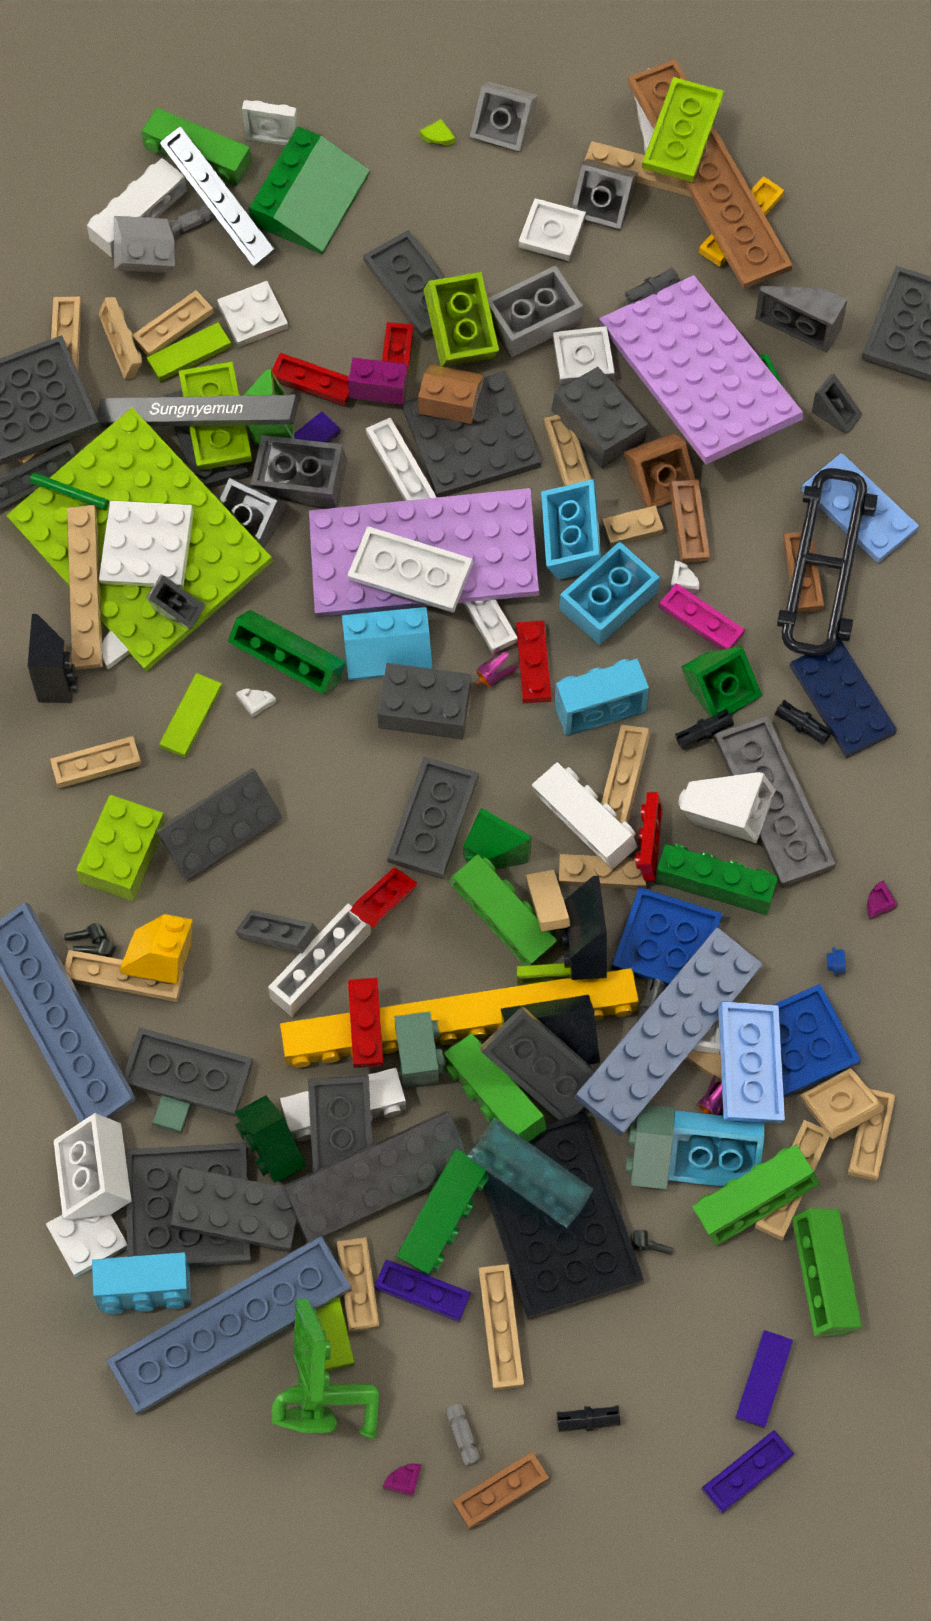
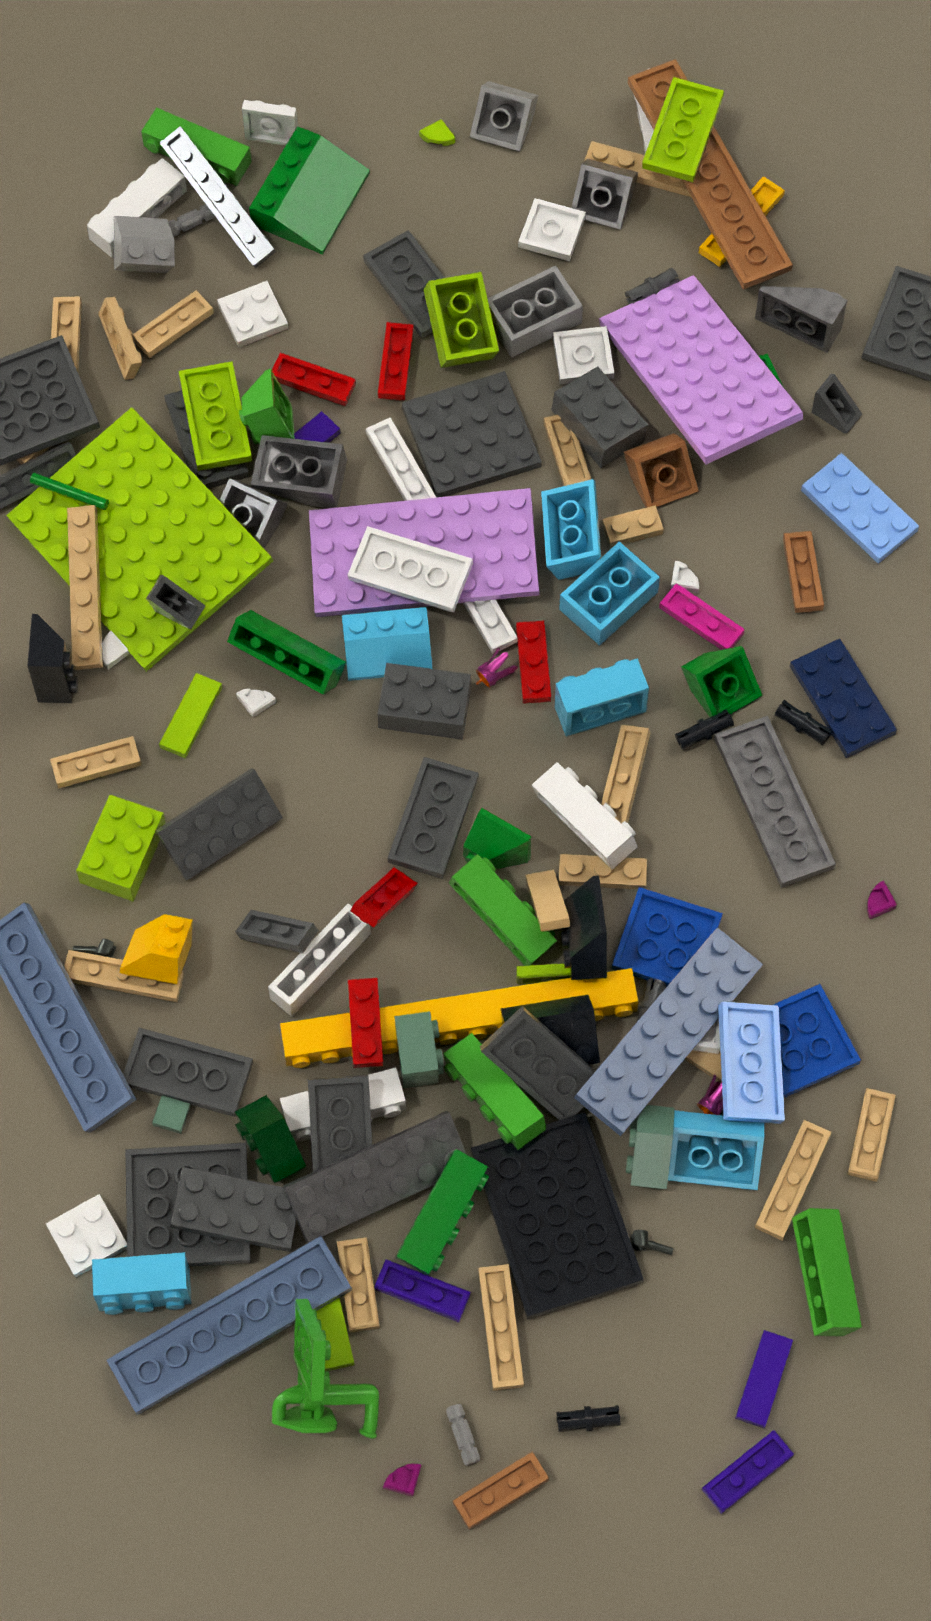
white slope [54,1113,132,1220] -> none
pearl dark grey hand [64,923,107,944] -> none
tile [96,395,299,427] -> none
white plate [99,501,194,588] -> none
lime tile [146,322,232,382] -> none
magenta brick [348,357,408,405] -> none
medium nougat slope [418,364,484,424] -> none
clear light blue brick [467,1118,593,1228] -> none
red plate [635,792,663,881] -> none
green brick [655,844,778,915] -> none
medium nougat plate [669,480,710,563] -> none
white slope [679,772,775,843] -> none
bright green brick [692,1144,820,1246] -> none
black bar [777,468,878,656] -> none
tan tile [800,1068,883,1139] -> none
blue plate [827,947,846,976] -> none

